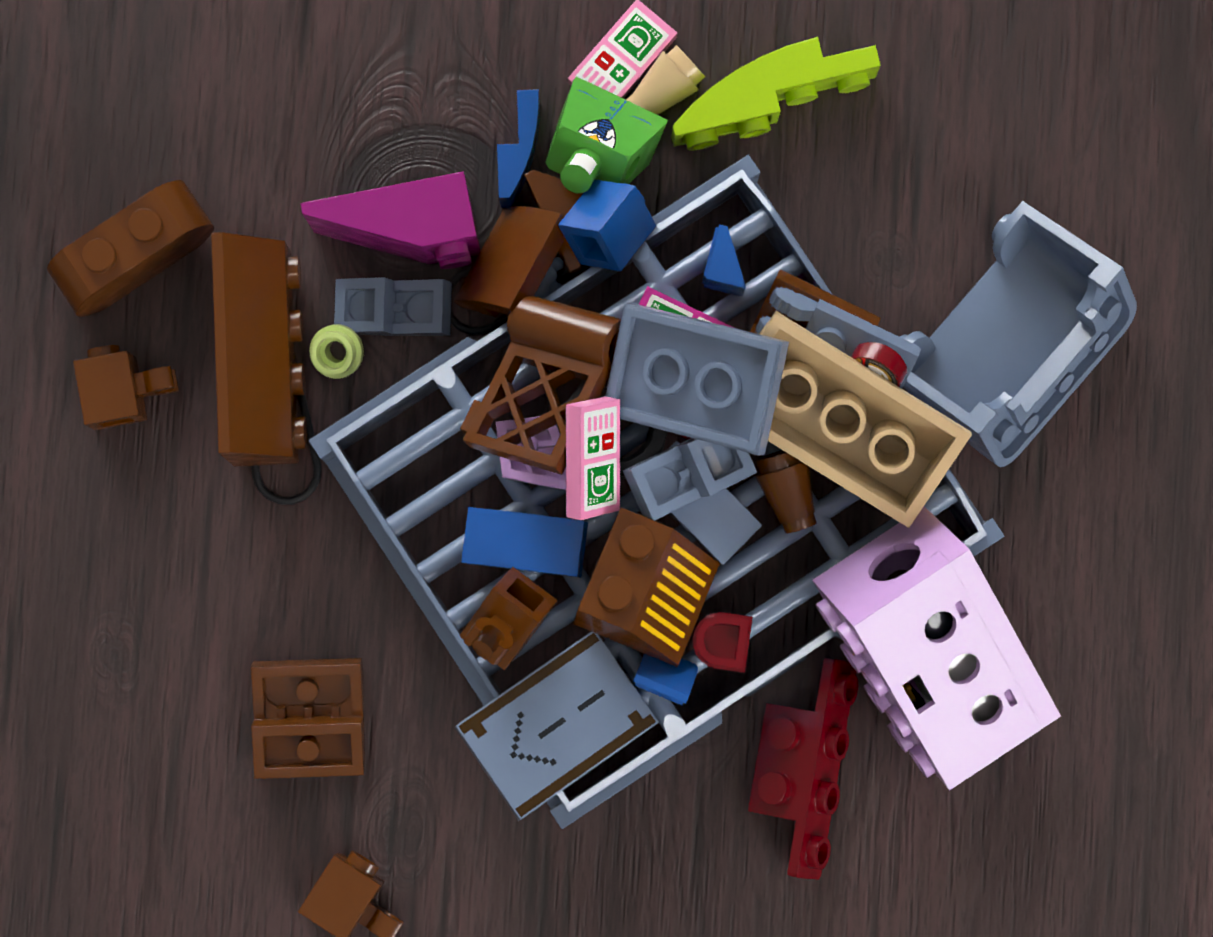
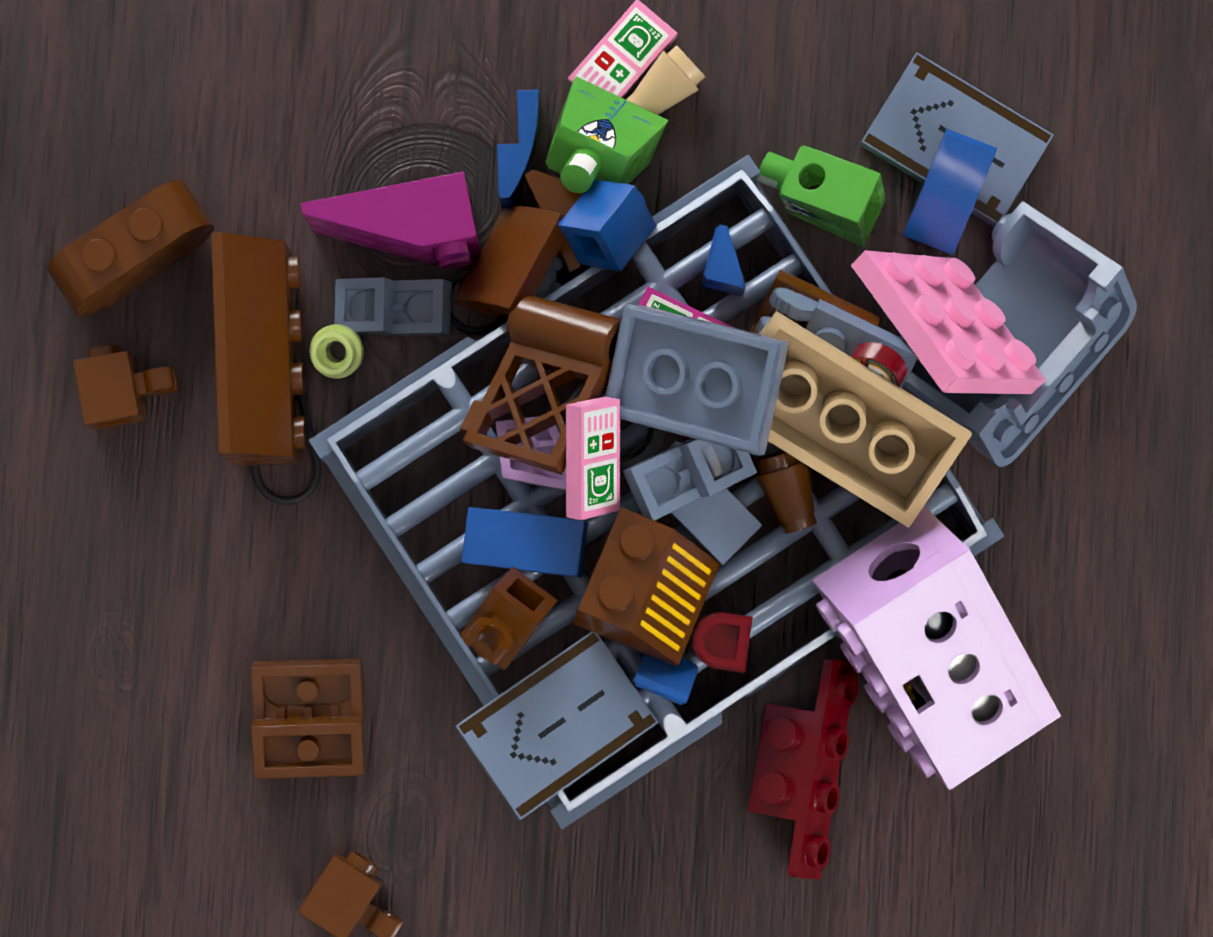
lime slope [671,37,881,151] -> none
none -> bright green torso [757,146,886,248]
none -> bright pink plate [851,250,1046,394]
none -> sand blue tile [860,52,1054,227]
none -> blue slope [903,128,997,255]

